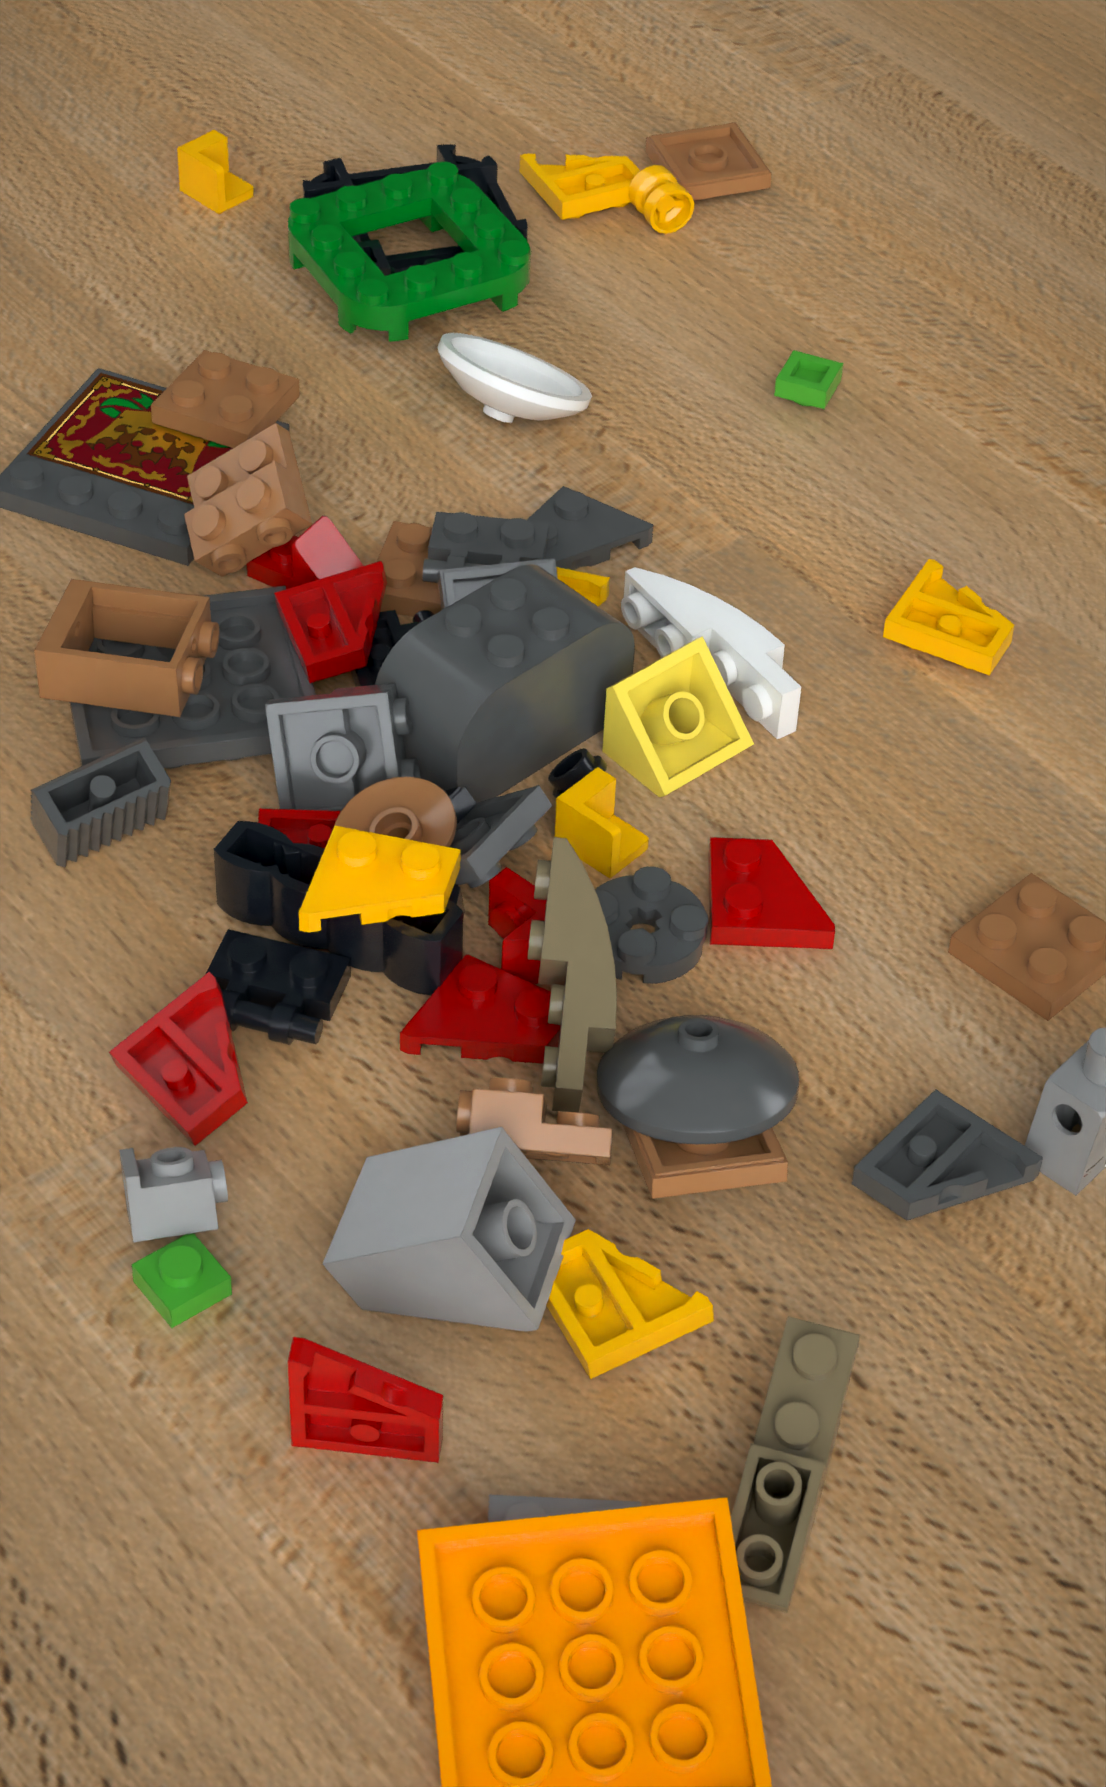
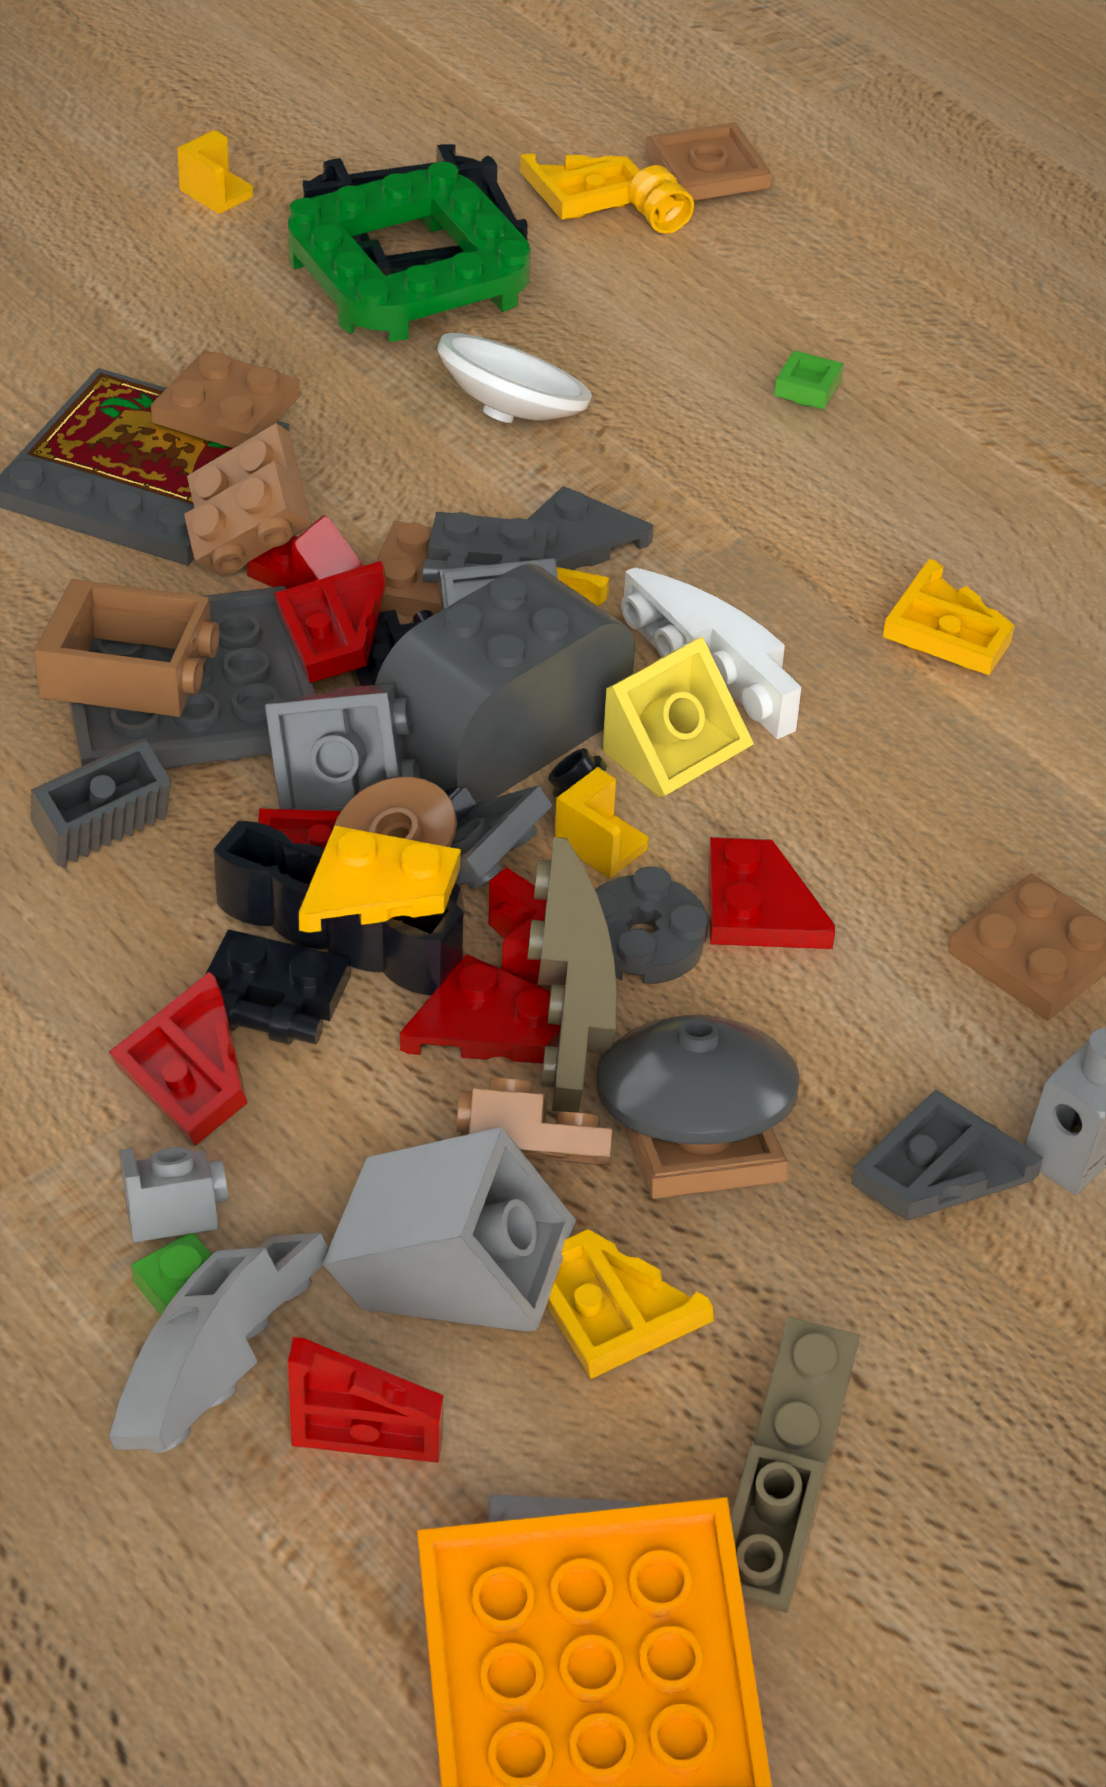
none -> light grey slope [109,1232,329,1453]

